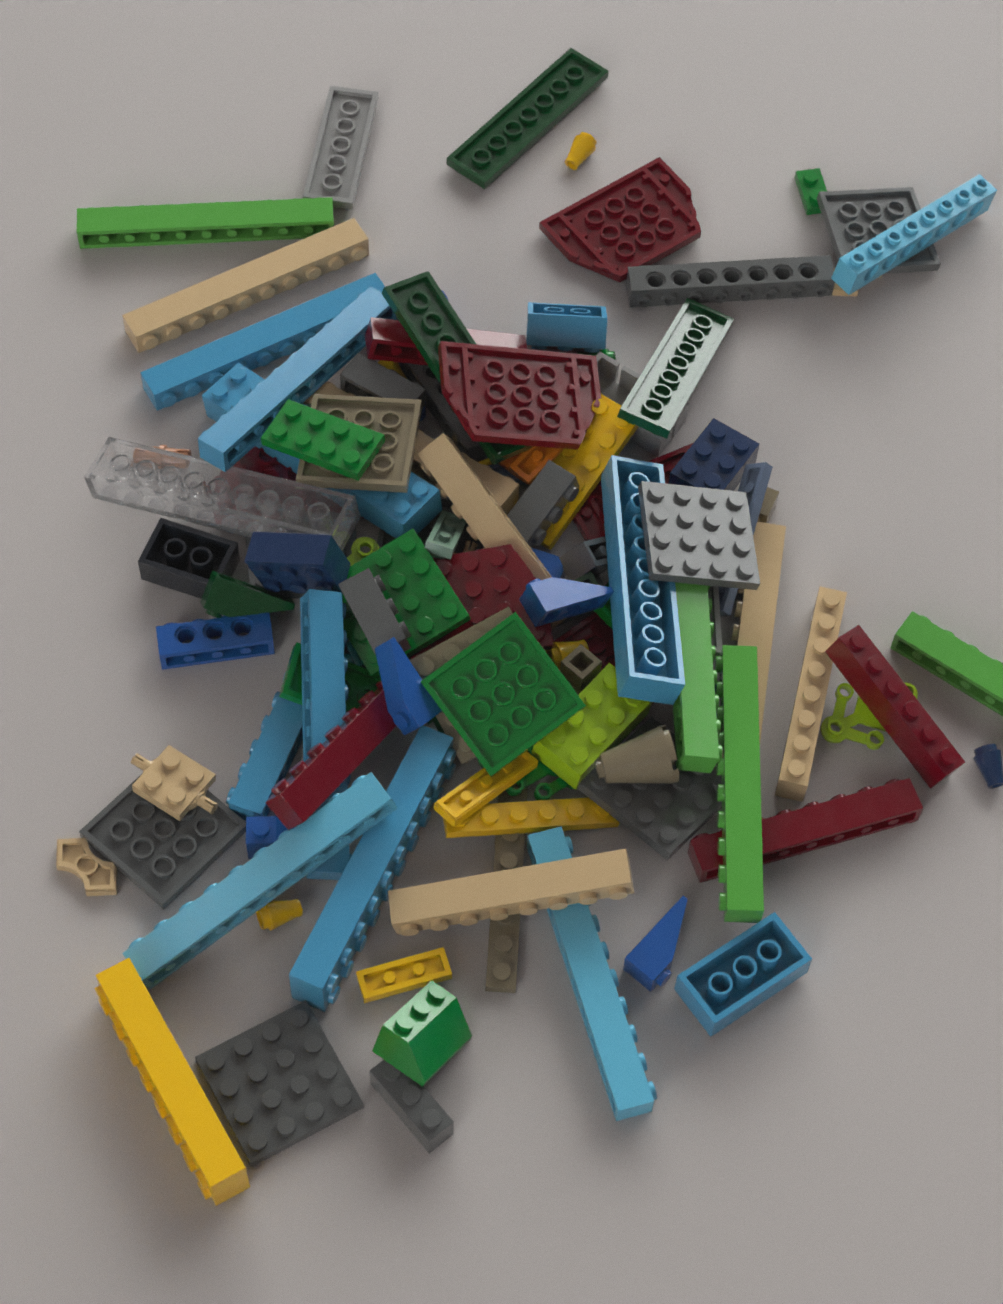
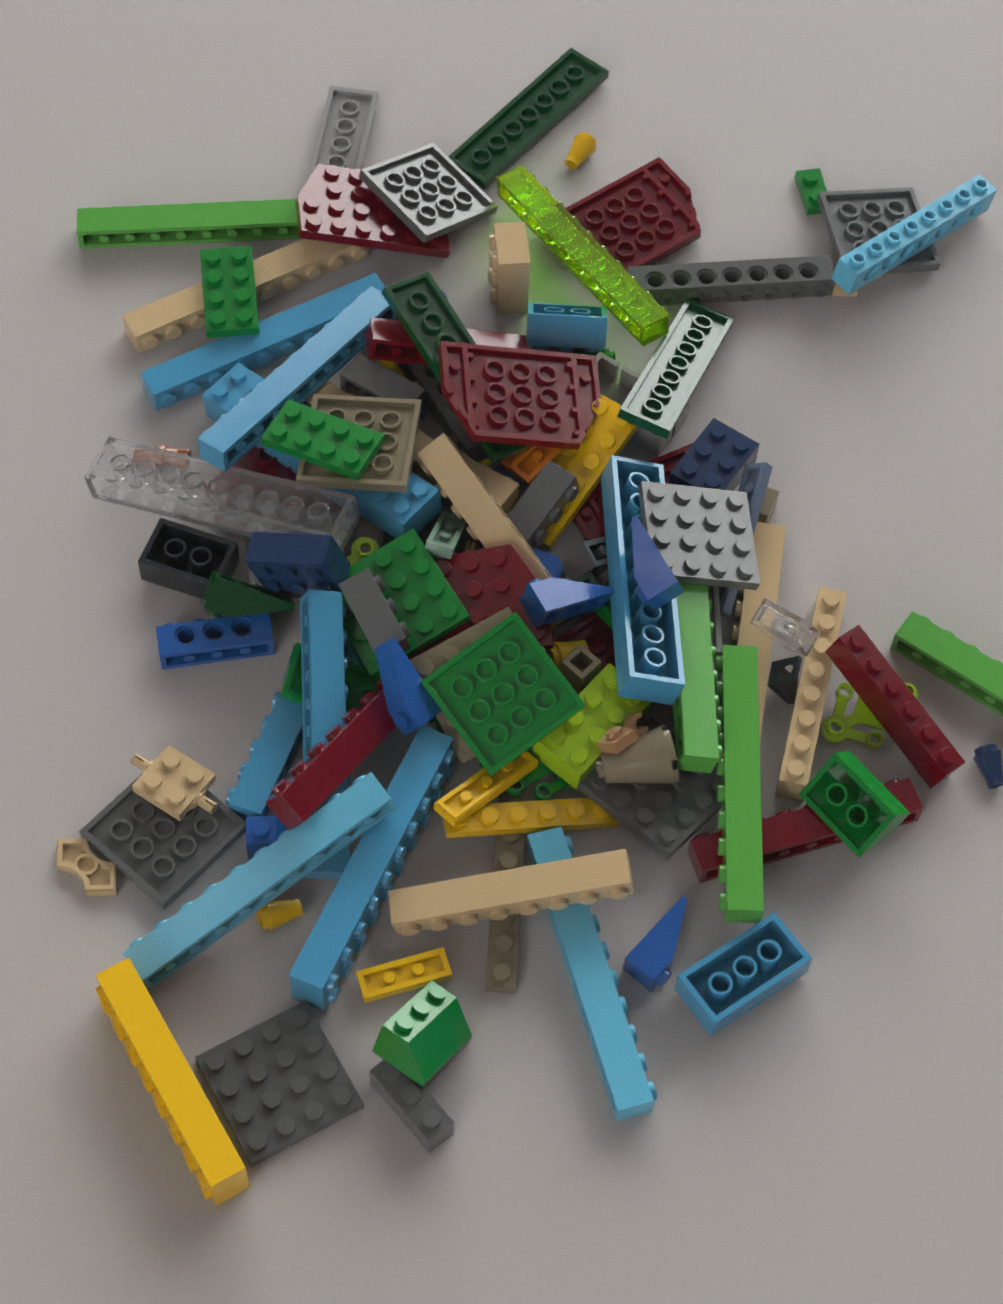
none -> green plate [200,245,260,338]
none -> plate [295,164,451,259]
none -> dark grey plate [359,142,498,243]
none -> tan brick [488,222,530,314]
none -> clear neon green brick [497,165,670,346]
none -> medium nougat plate [596,712,648,754]
none -> blue slope [631,515,685,610]
none -> clear slope [750,598,821,656]
none -> black bracket [767,655,802,704]
none -> green slope [798,751,910,858]

